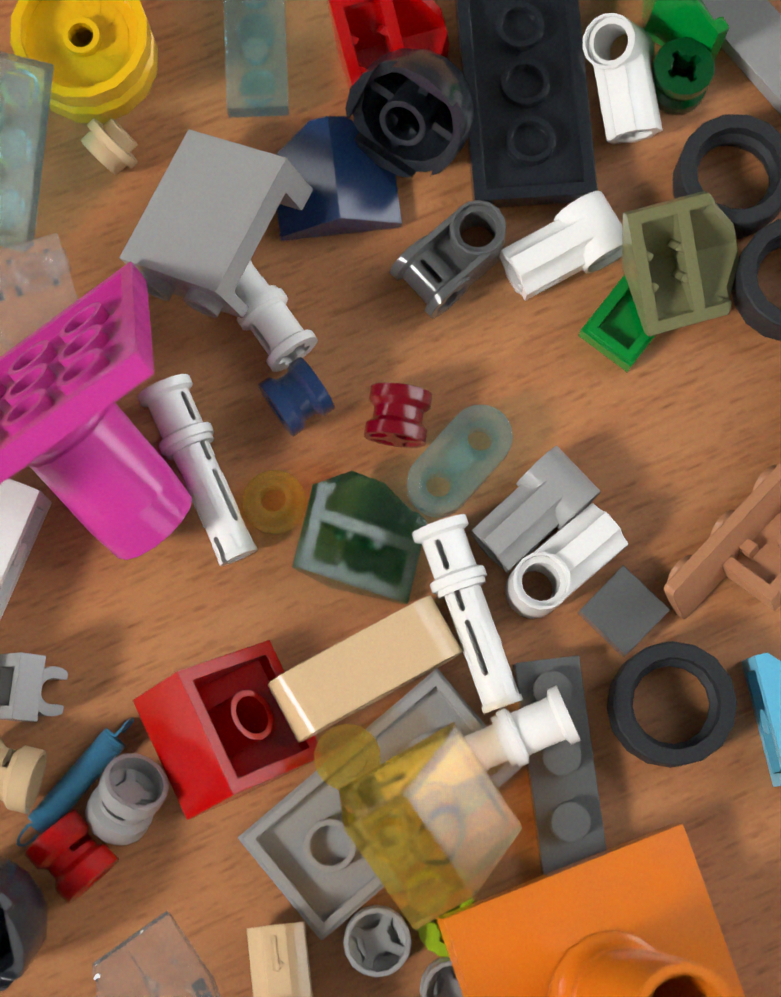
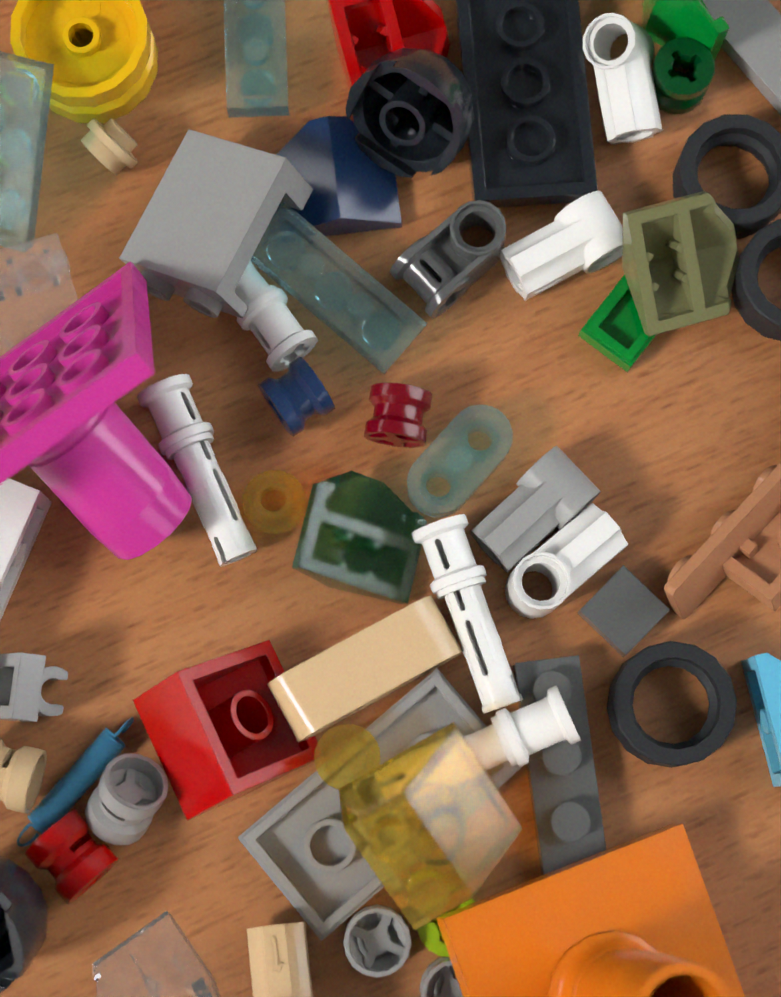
none -> clear light blue plate [250,202,427,375]

